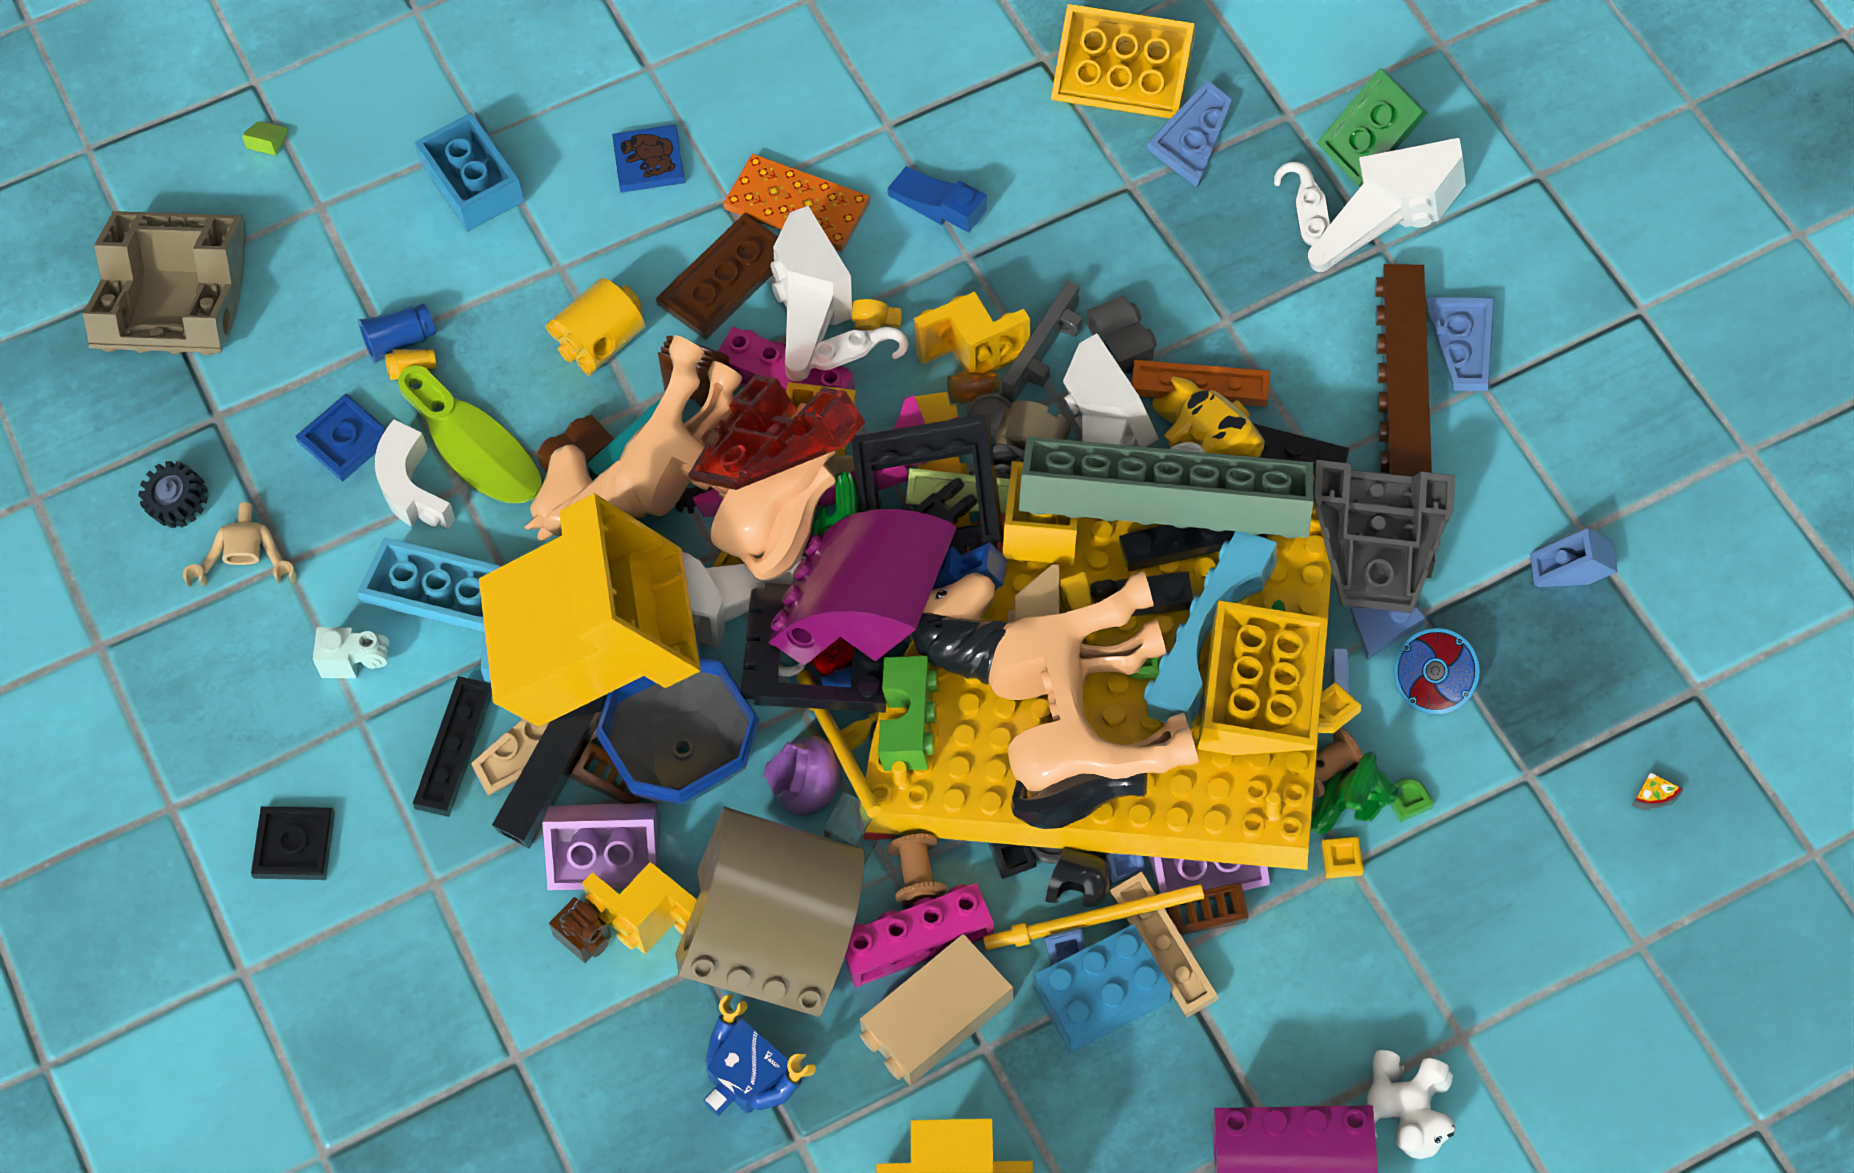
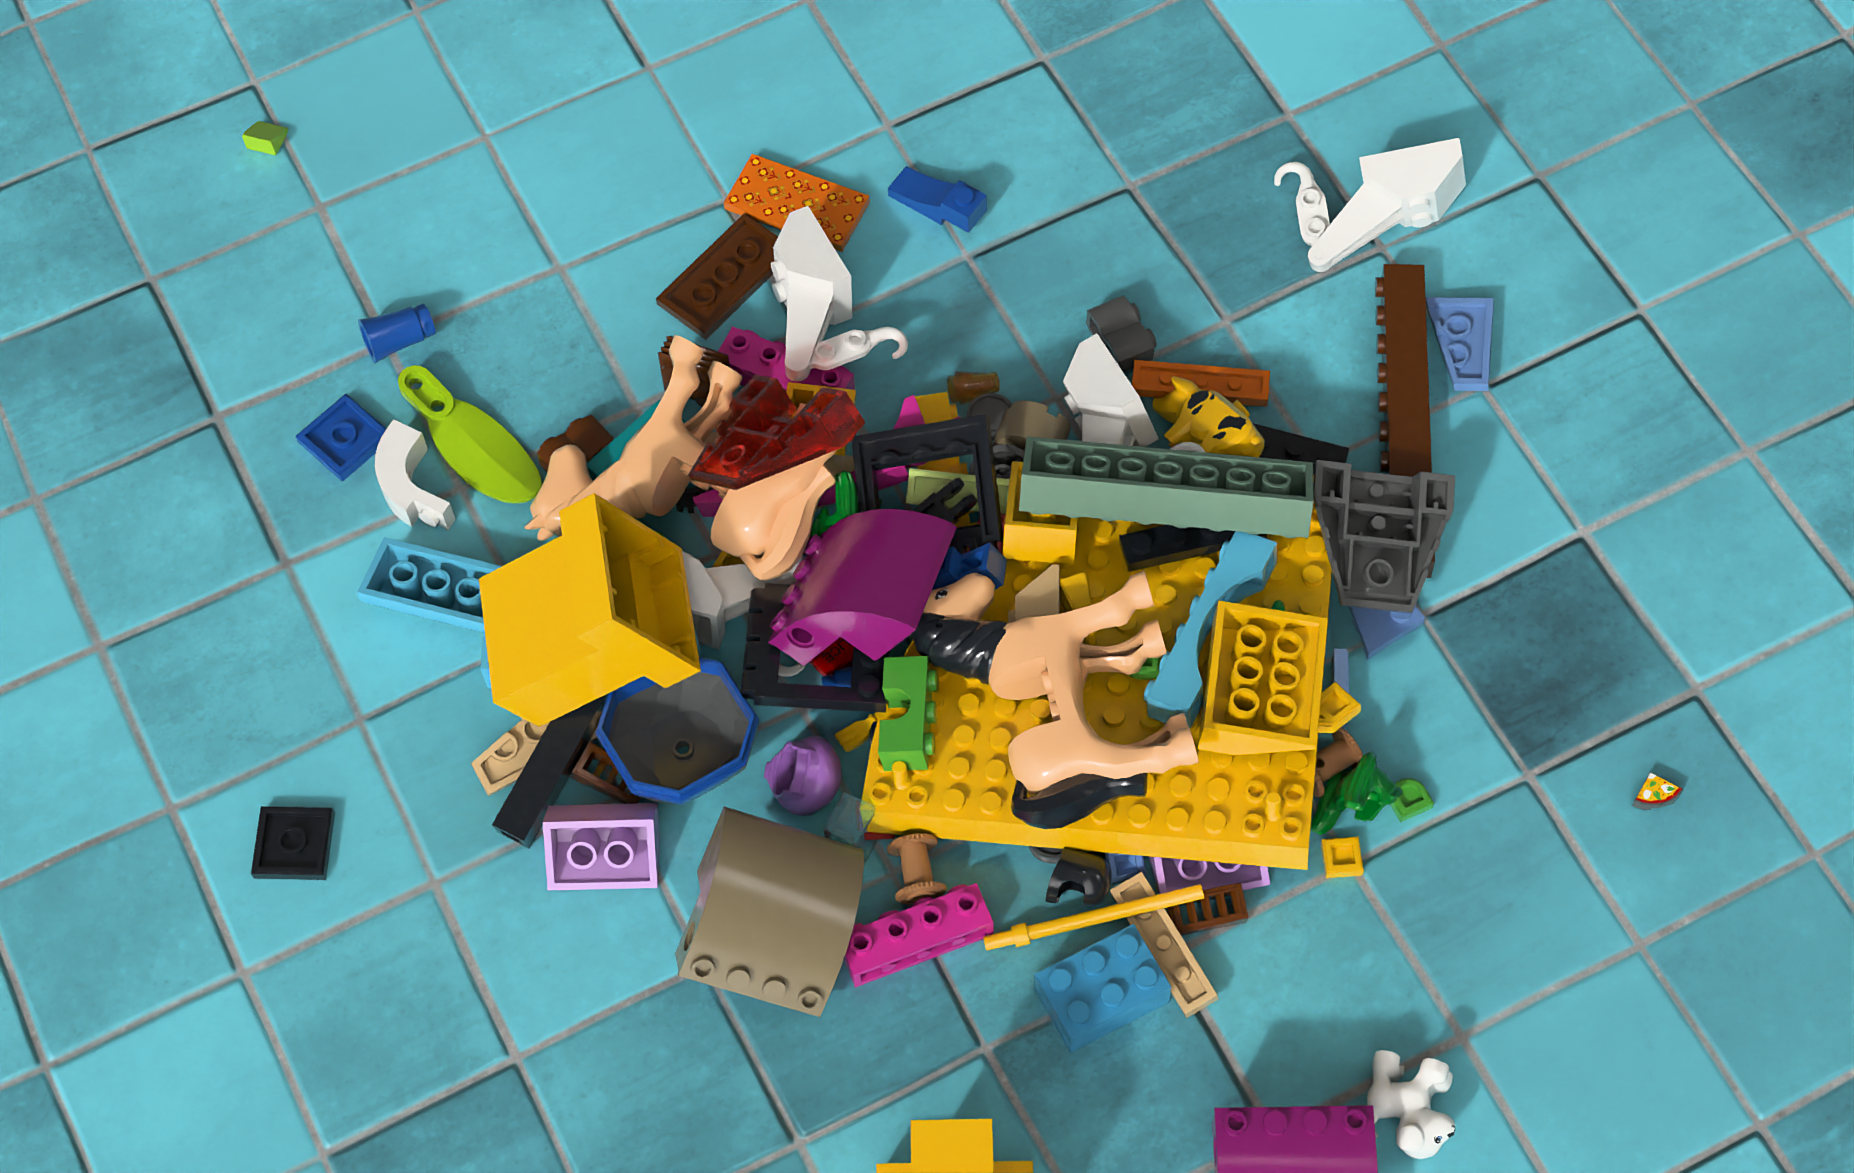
dark tan slope [83,211,244,355] -> none
black wheel [138,461,208,528] -> none
tan piece [182,502,298,587] -> none
light aqua brick [313,627,389,678] -> none
yellow cone [385,349,437,381] -> none
black plate [413,676,492,817] -> none
dark azure brick [414,112,524,232] -> none
yellow cylinder [545,277,645,376] -> none
reddish brown brick [549,897,611,963] -> none
yellow bracket [582,862,697,954] -> none
tile [612,124,685,193] -> none
blue torso [703,993,816,1116] -> none
yellow bar [796,670,881,818] -> none
yellow piece [851,299,902,331] -> none
tan brick [860,934,1013,1086] -> none
yellow bracket [914,291,1030,382] -> none
black slope [988,842,1037,879] -> none
dark grey hinge [1002,280,1083,403] -> none
medium blue slope [1045,926,1085,966] -> none
yellow slope [1051,4,1196,119] -> none
black hinge [1089,571,1193,617] -> none
medium blue wing [1146,80,1232,188] -> none
plate [1317,68,1428,187] -> none
shield [1394,628,1480,714] -> none
medium blue slope [1530,528,1618,587] -> none

